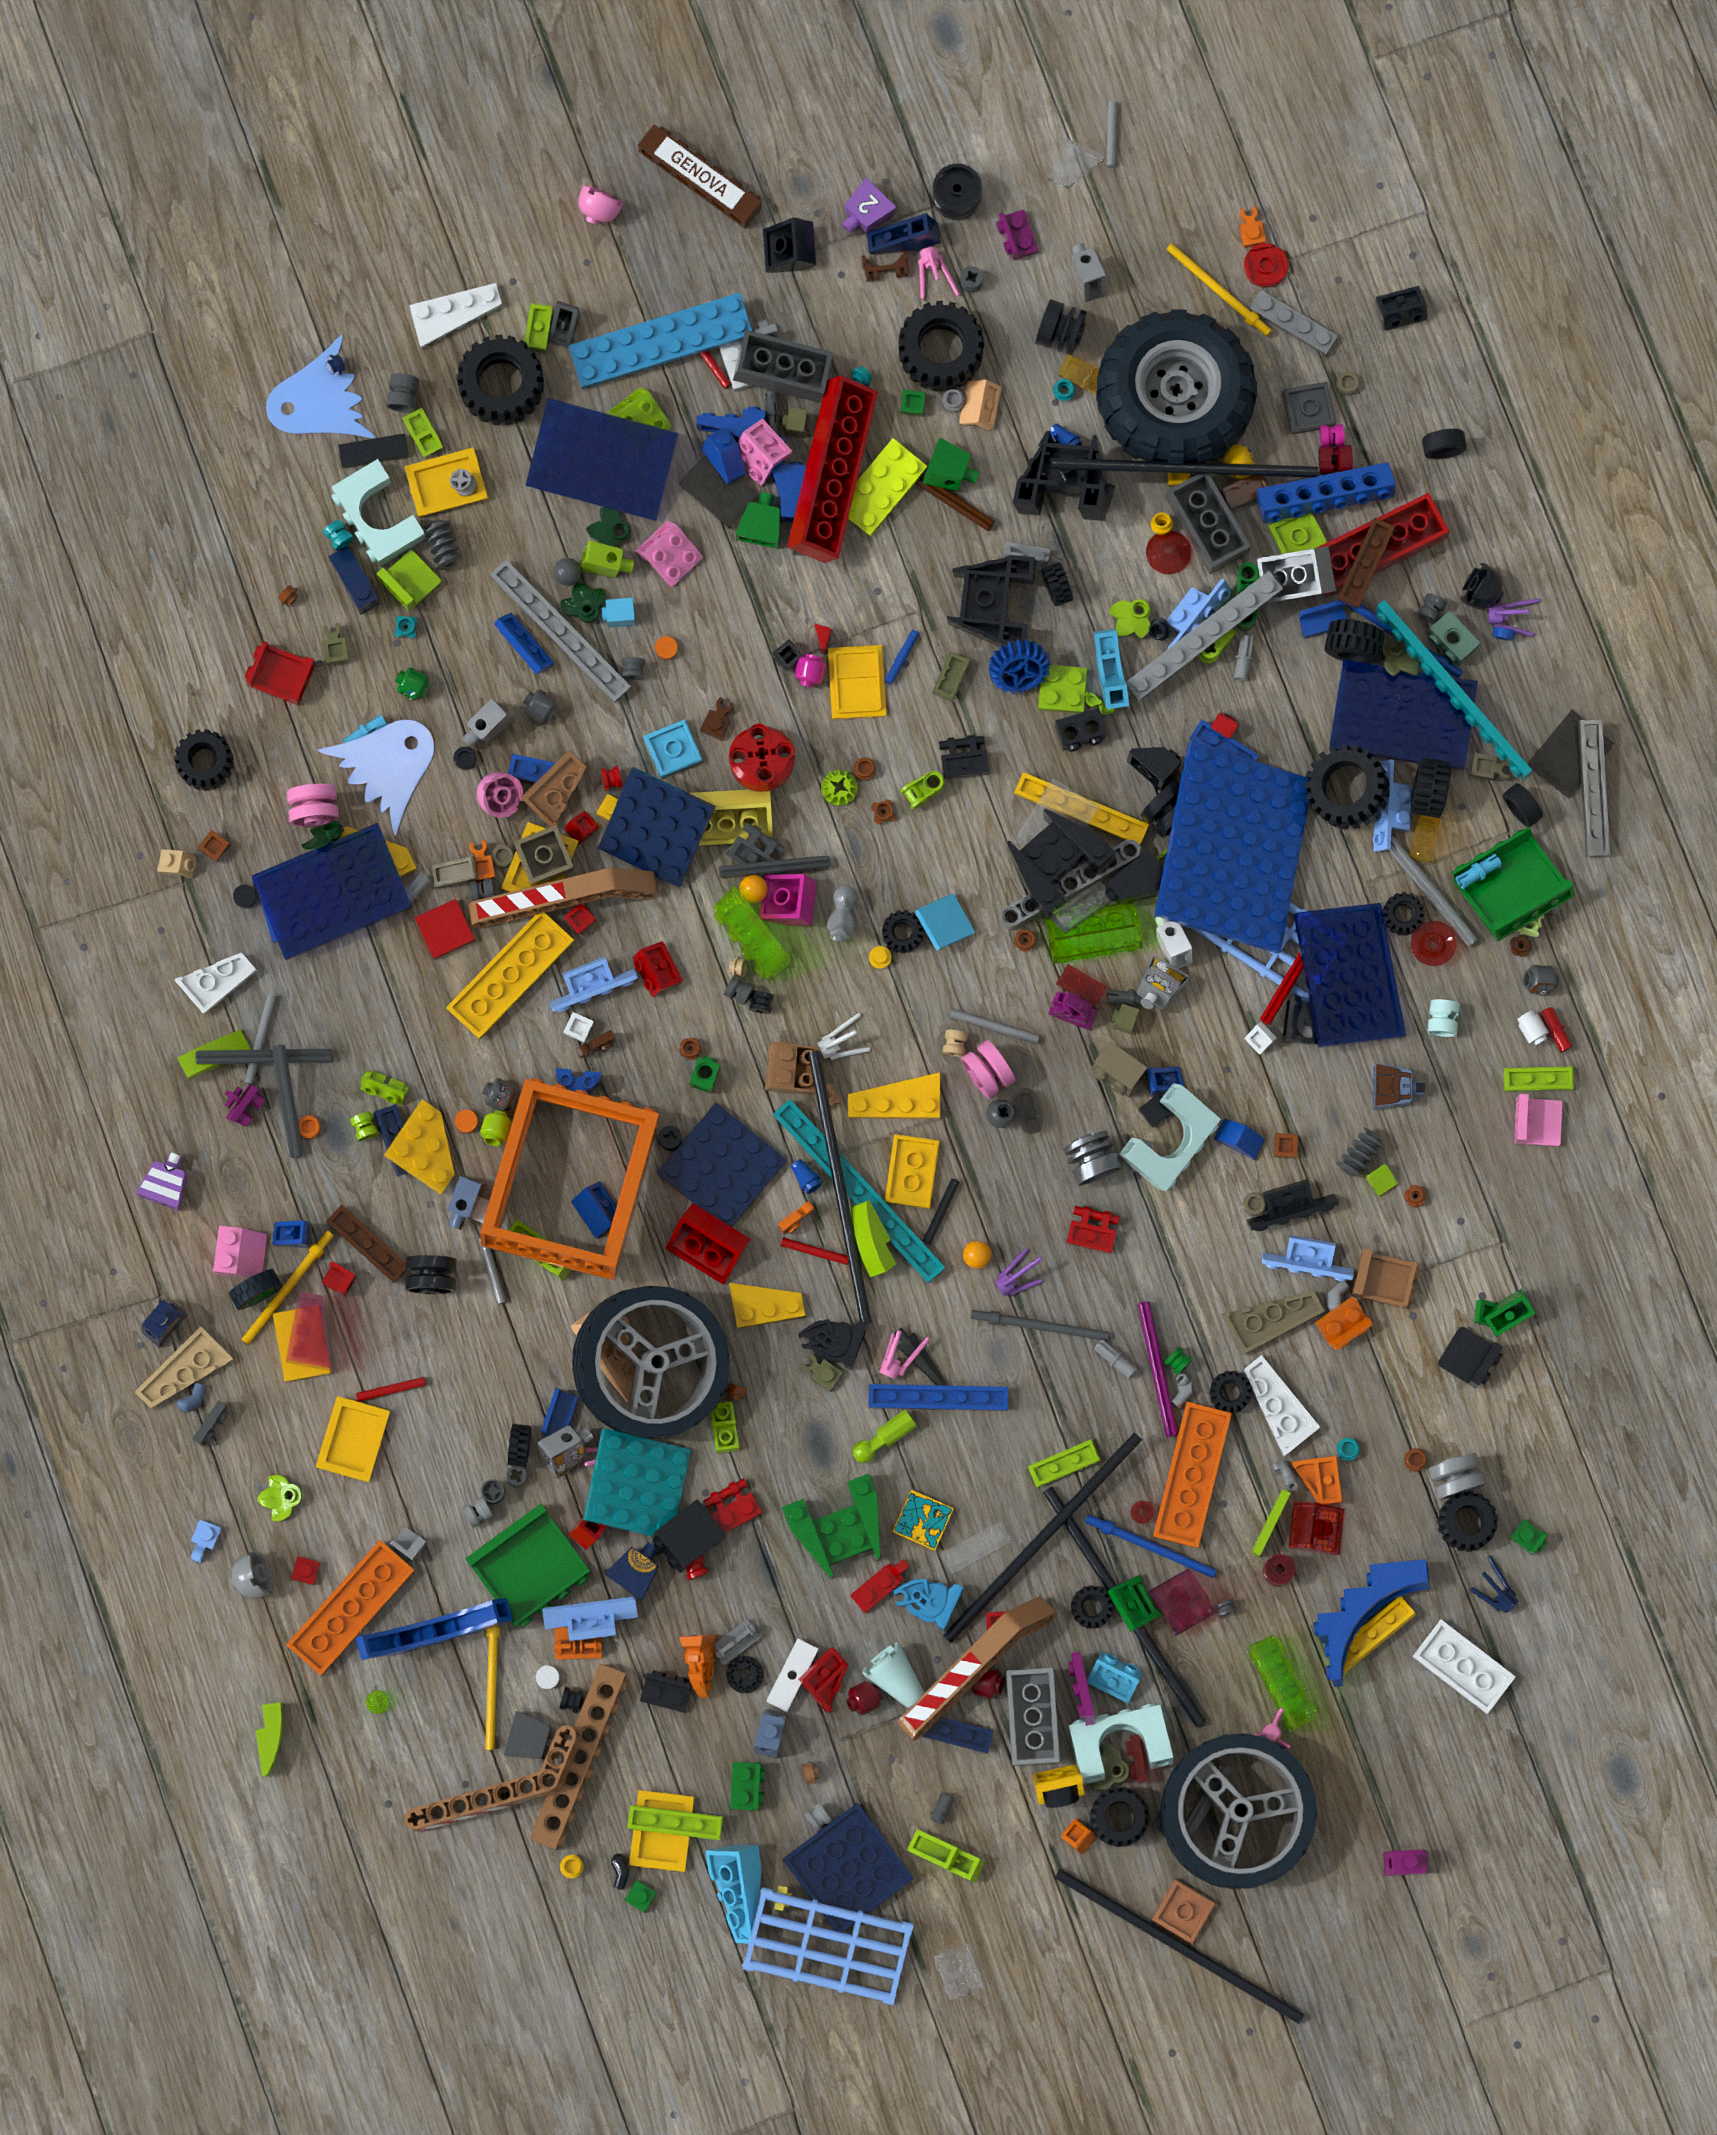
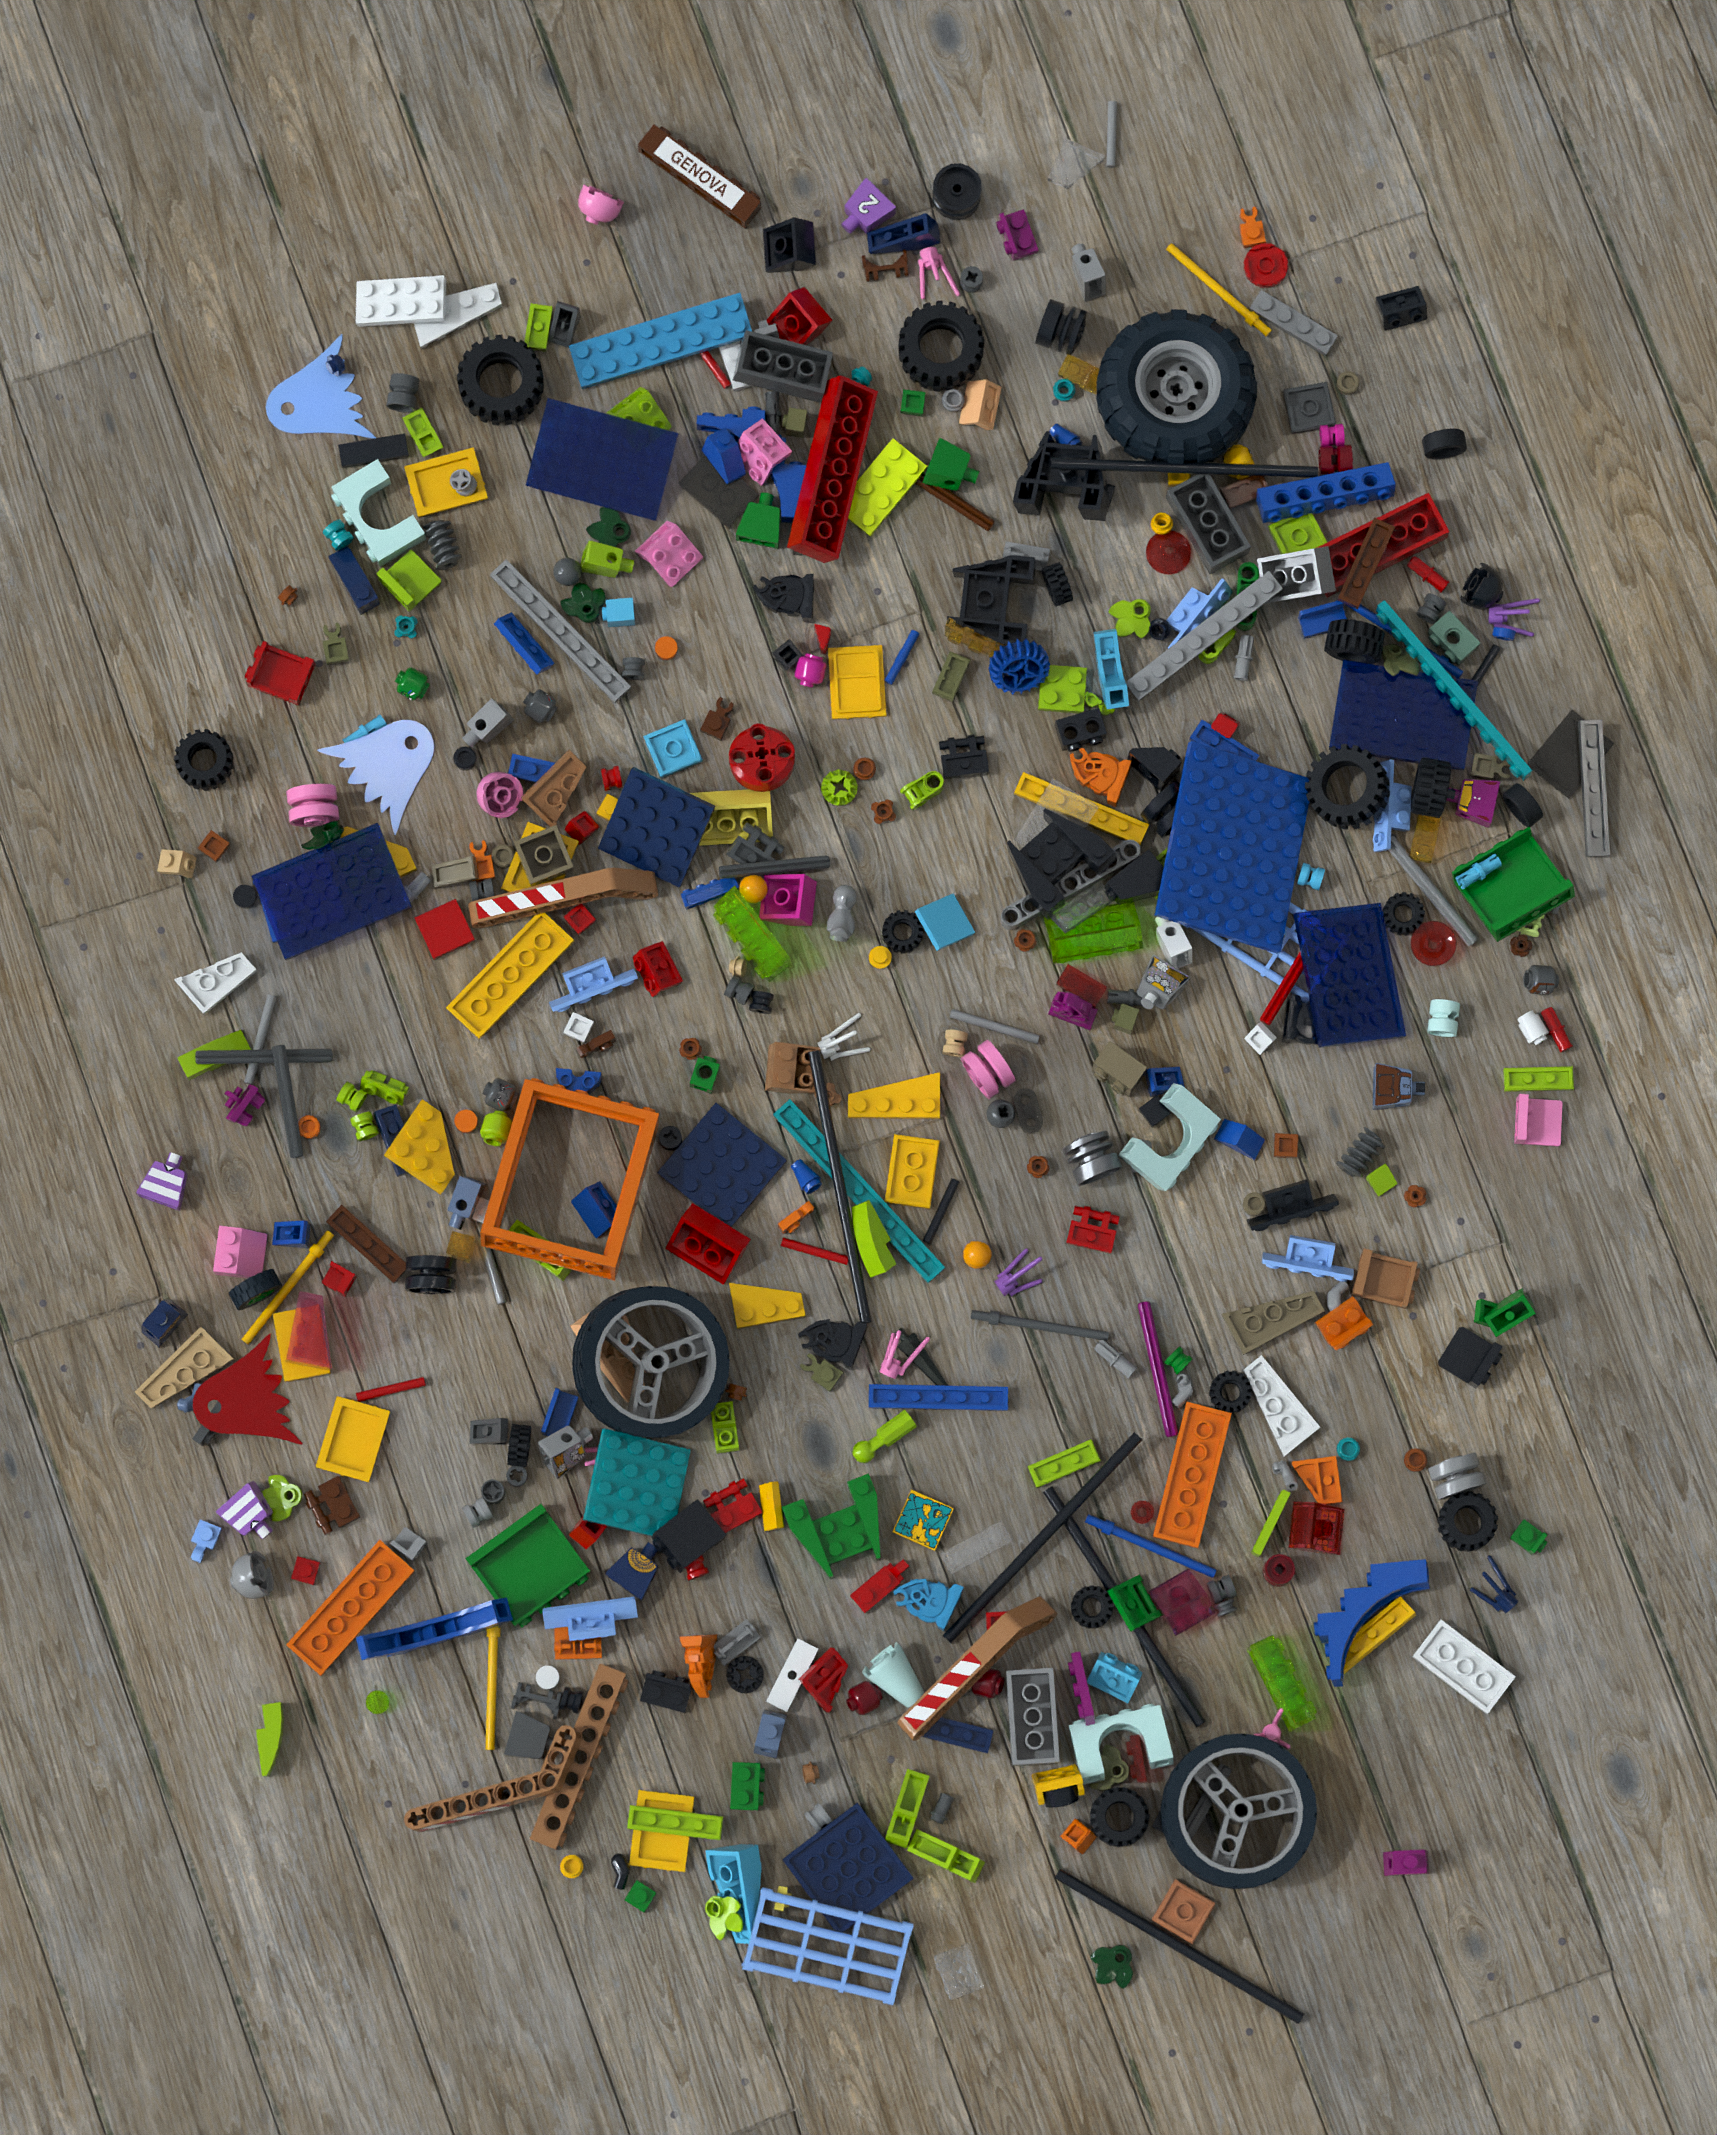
none -> red piece [193,1333,303,1445]
none -> medium lavender torso [216,1481,273,1540]
none -> reddish brown plate [303,1476,360,1535]
none -> lime wheel [336,1081,368,1112]
none -> white plate [356,275,446,327]
none -> clear yellow brick [446,1231,476,1263]
none -> dark grey slope [470,1418,508,1445]
none -> dark grey piece [511,1682,562,1720]
none -> blue piece [681,878,739,910]
none -> lime plate [705,1896,743,1940]
none -> black piece [753,574,814,623]
none -> yellow tile [759,1481,784,1531]
none -> red slope [767,287,833,345]
none -> lime slope [885,1769,929,1849]
none -> clear yellow wing [945,618,1004,658]
none -> dark orange plate [1027,1156,1049,1178]
none -> orange piece [1070,748,1132,807]
none -> dark green plate [1090,1945,1133,1989]
none -> dark grey wheel [1207,1574,1237,1604]
none -> medium azure wheel [1297,862,1325,891]
none -> red axle [1407,556,1450,593]
none -> magenta torso [1446,779,1500,828]
none -> black bar [1464,644,1501,698]

